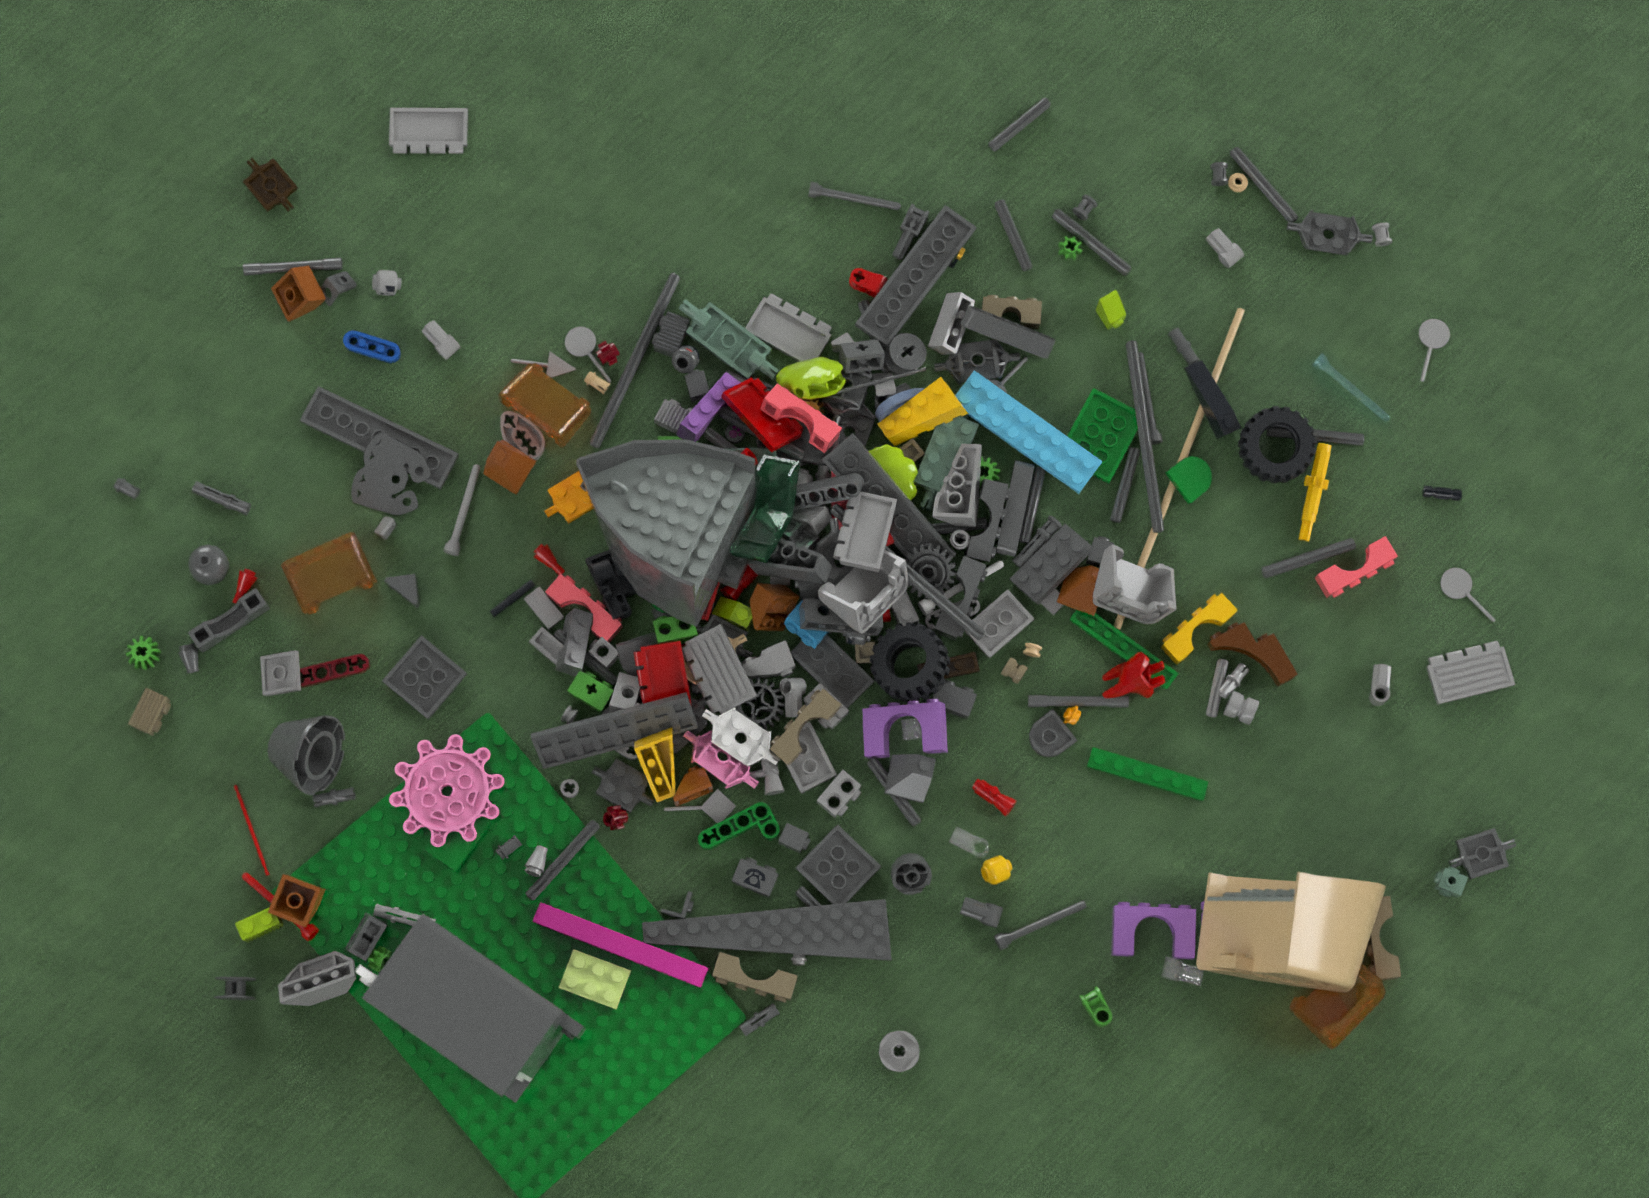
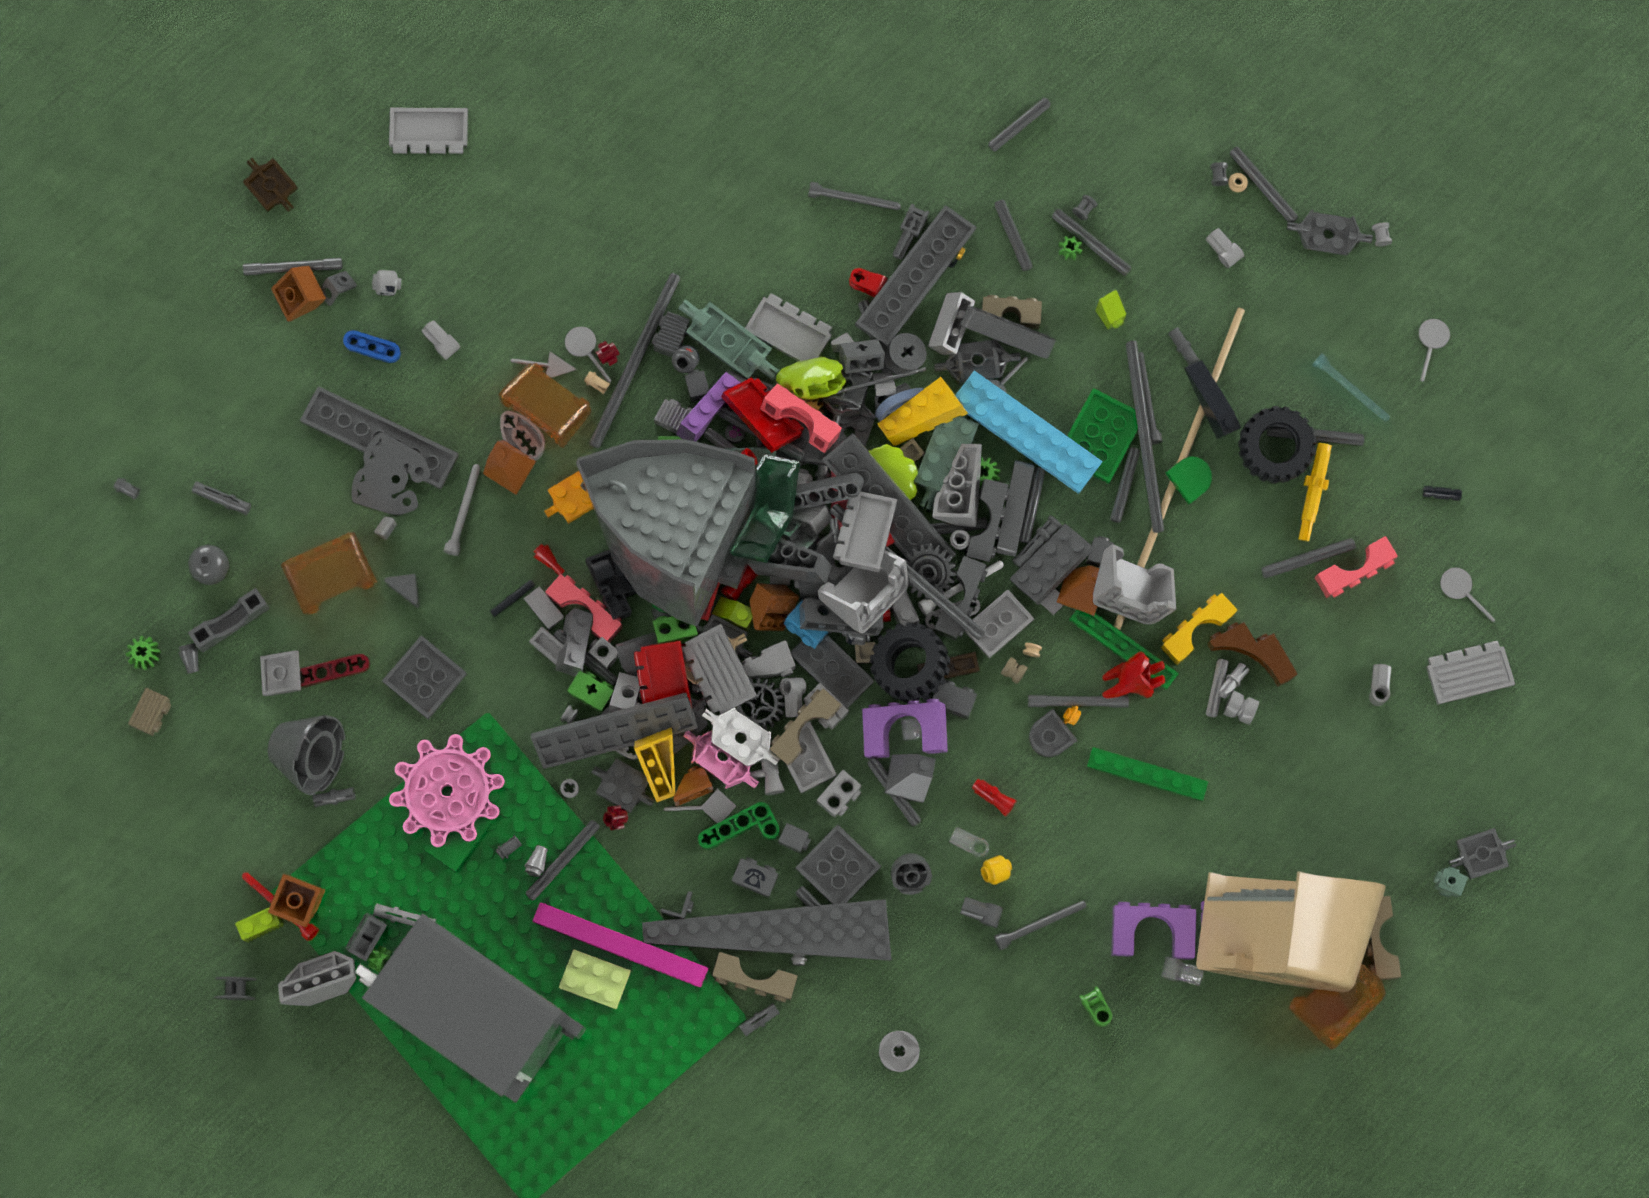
red cone [232,568,258,604] -> none
red piece [233,785,270,876] -> none

